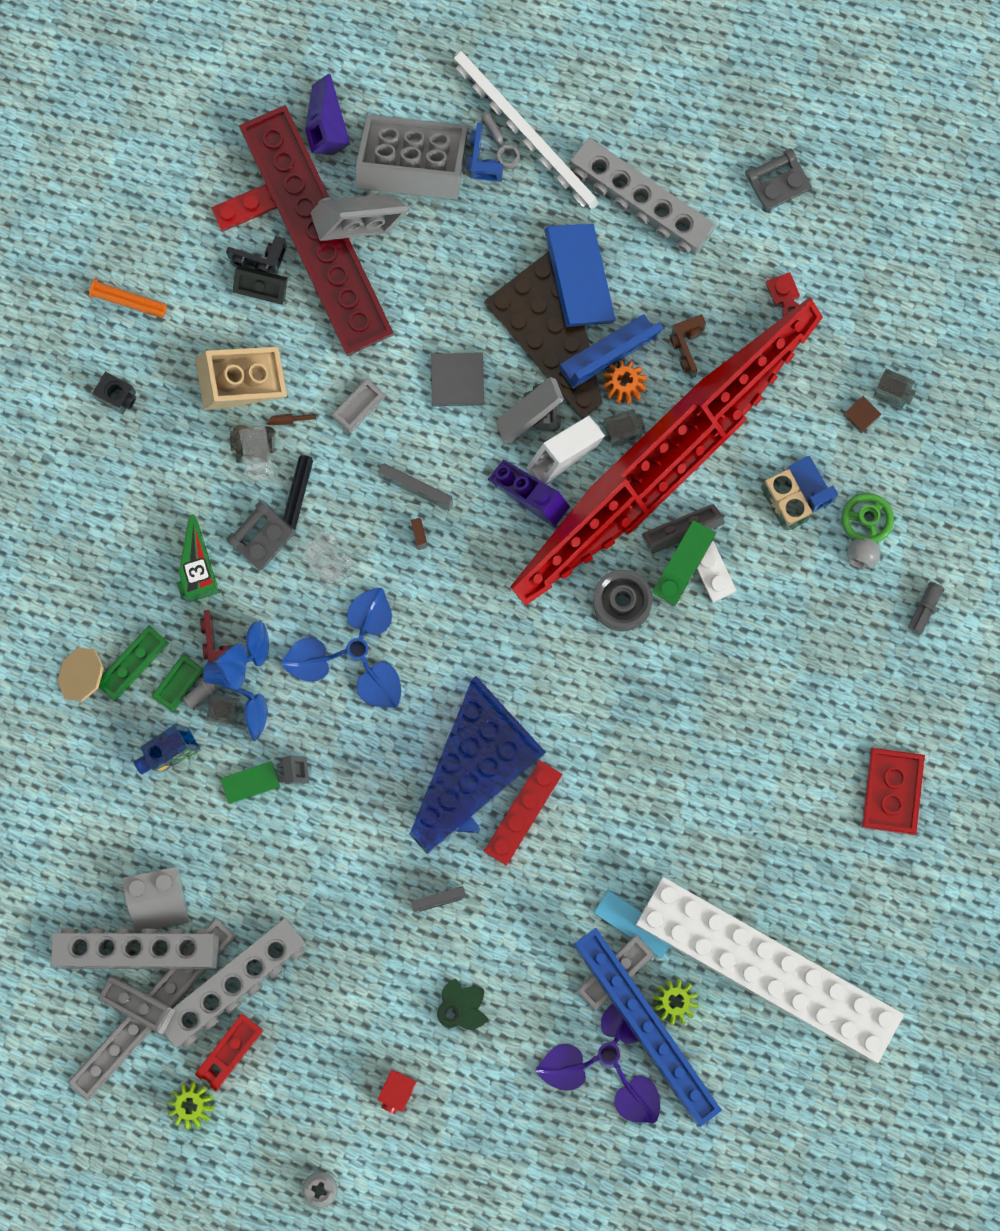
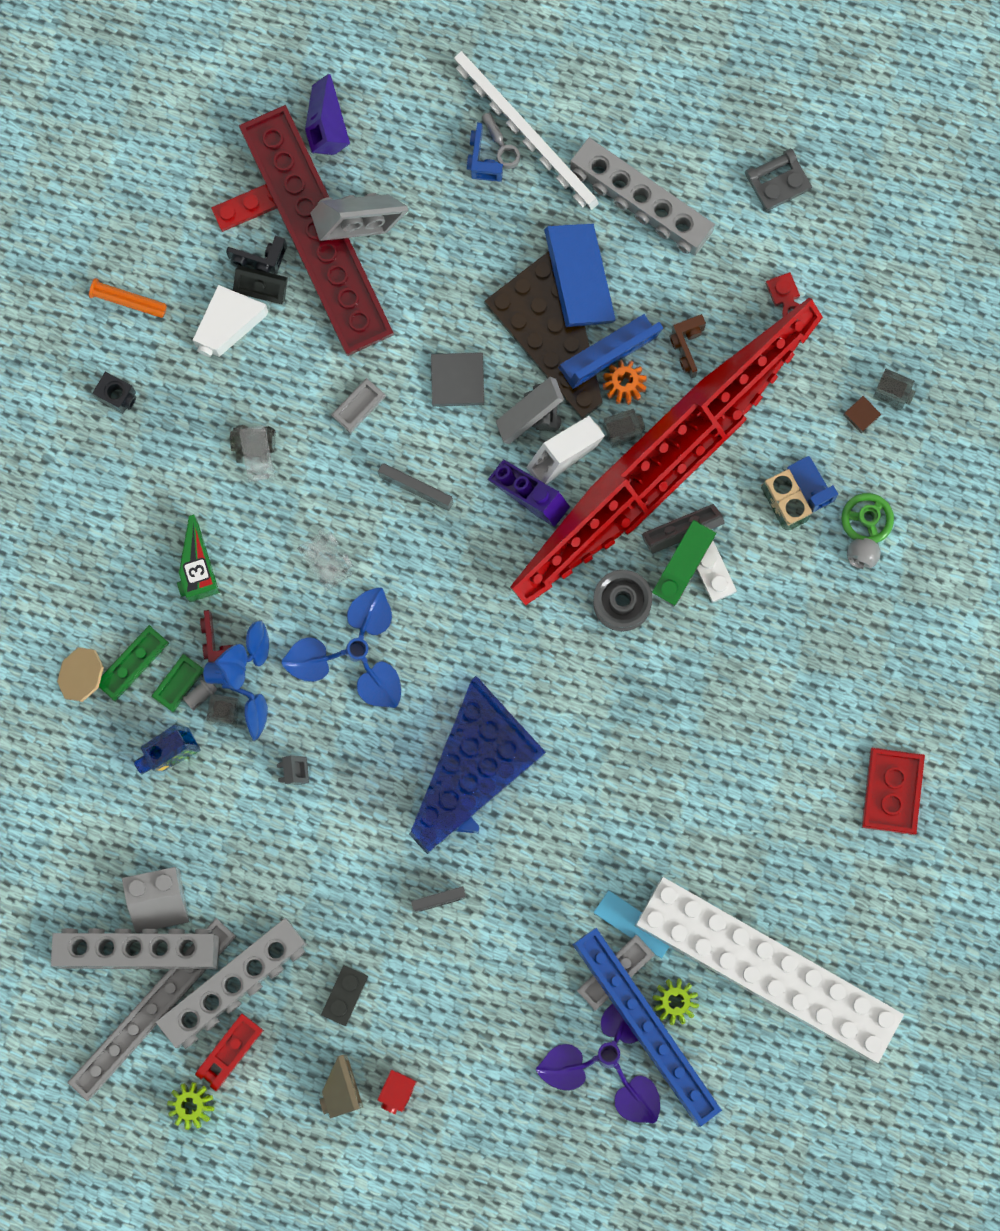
light grey tile [98,975,175,1035] -> none
tan slope [195,347,287,410] -> none
green tile [221,761,280,804] -> none
dark grey plate [226,499,296,570] -> none
reddish brown piece [267,414,316,425] -> none
black axle [283,455,313,530] -> none
light grey piece [302,1172,338,1208] -> none
light grey slope [356,115,468,200] -> none
reddish brown tile [411,518,428,550] -> none
dark green plate [437,979,488,1030] -> none
red plate [484,760,563,866] -> none
dark grey axle [908,582,945,634] -> none
none -> white slope [193,285,268,357]
none -> dark tan slope [319,1055,363,1118]
none -> pearl dark grey plate [321,965,369,1026]

